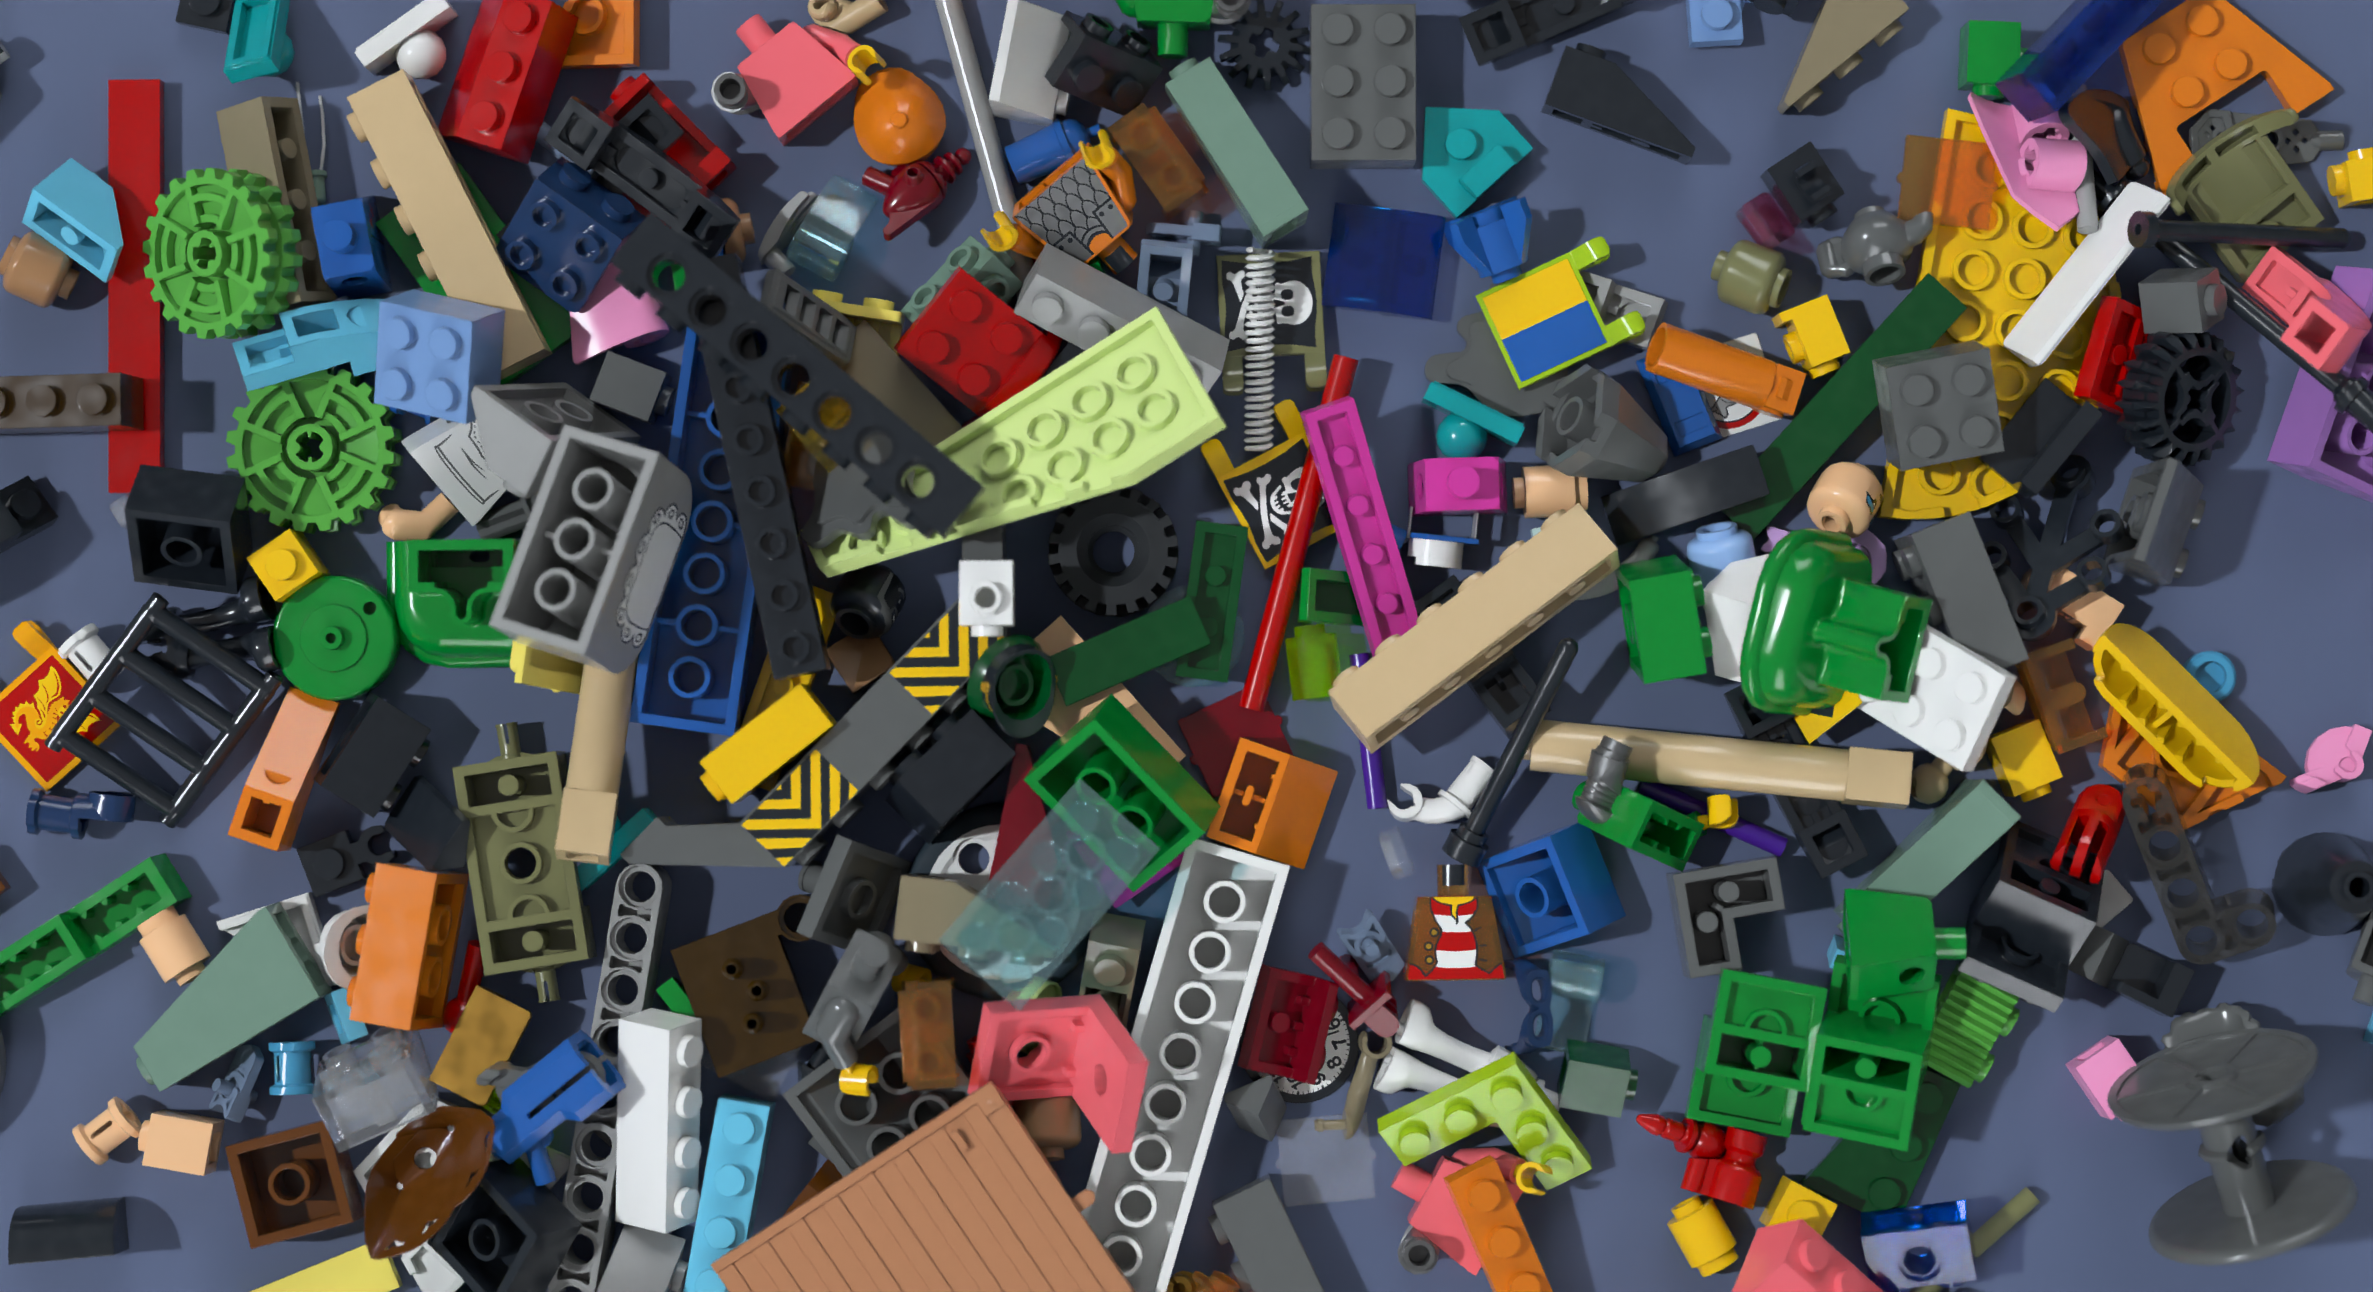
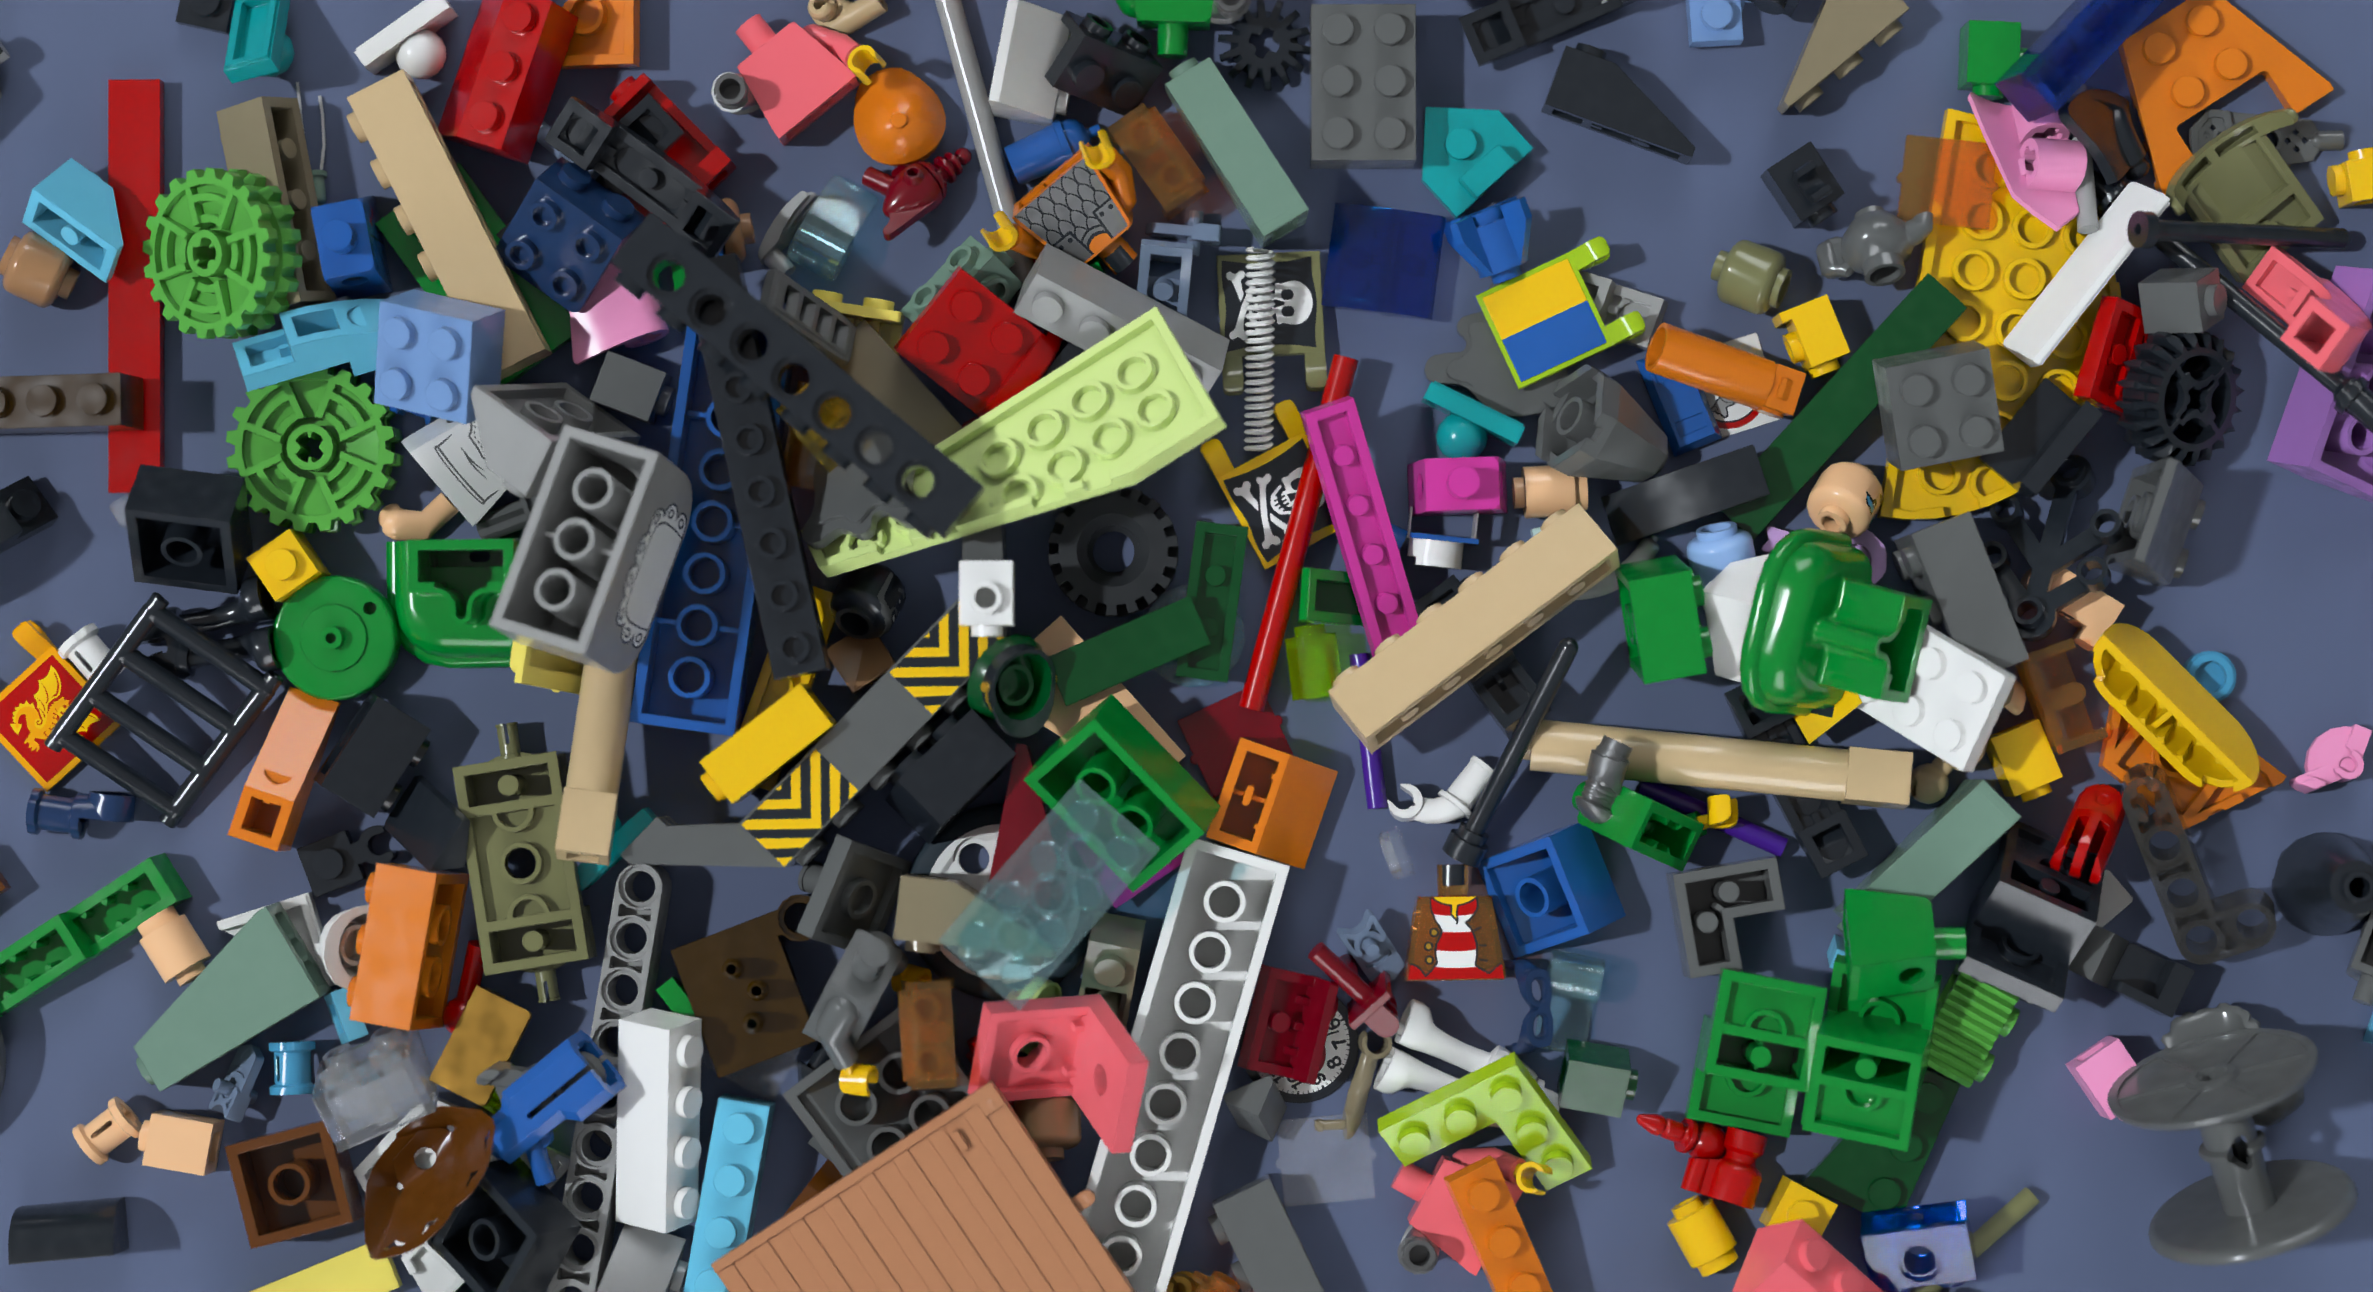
clear pink slope [1736,192,1795,249] -> none

